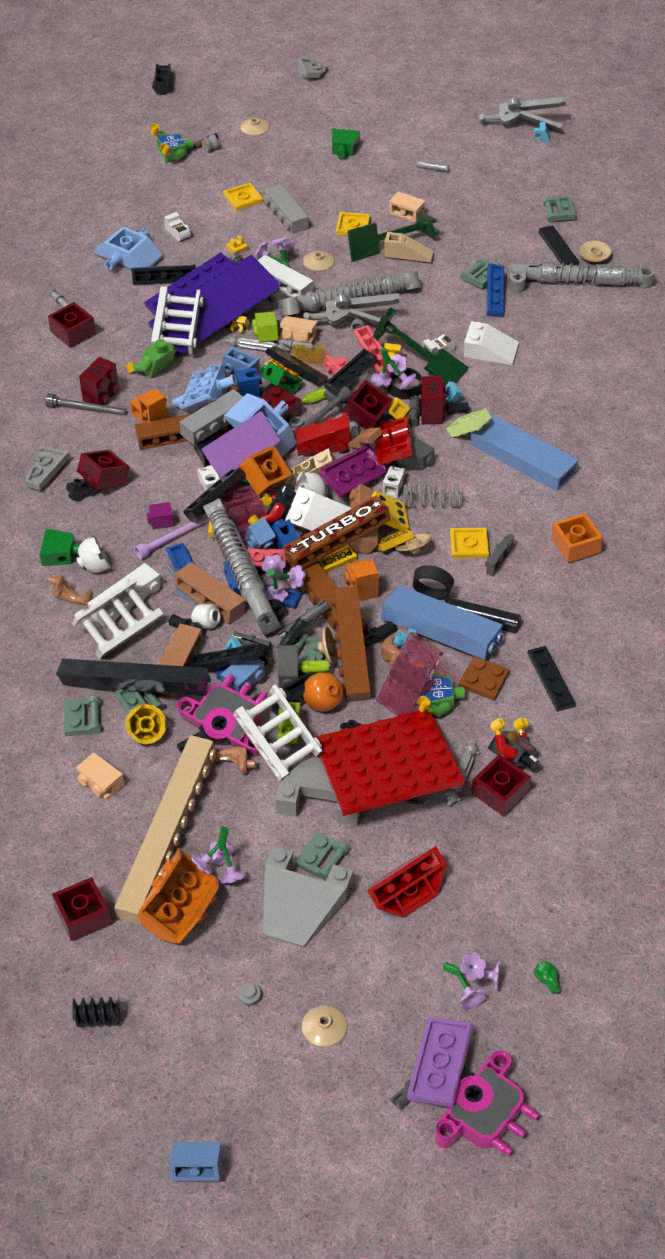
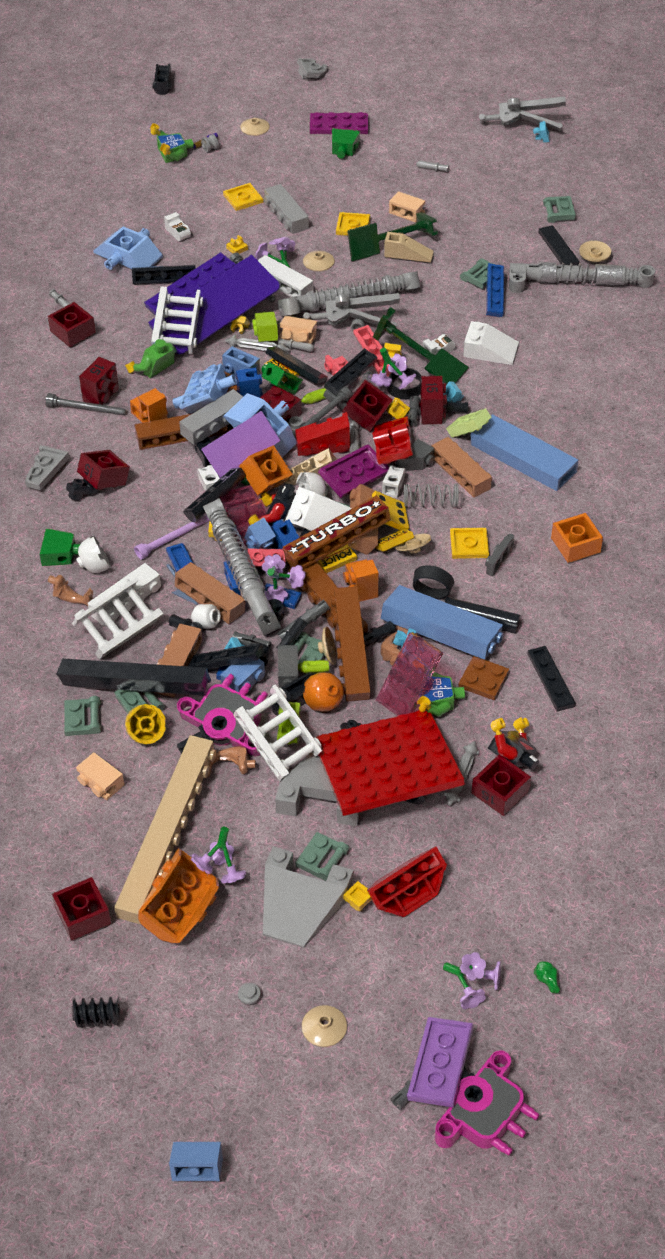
magenta brick [146,502,174,530] -> none
clear yellow leg [292,344,326,362] -> none
nougat slope [348,428,382,448] -> none
none -> magenta plate [310,112,368,134]
none -> yellow tile [343,881,372,912]
none -> nougat brick [431,437,492,498]

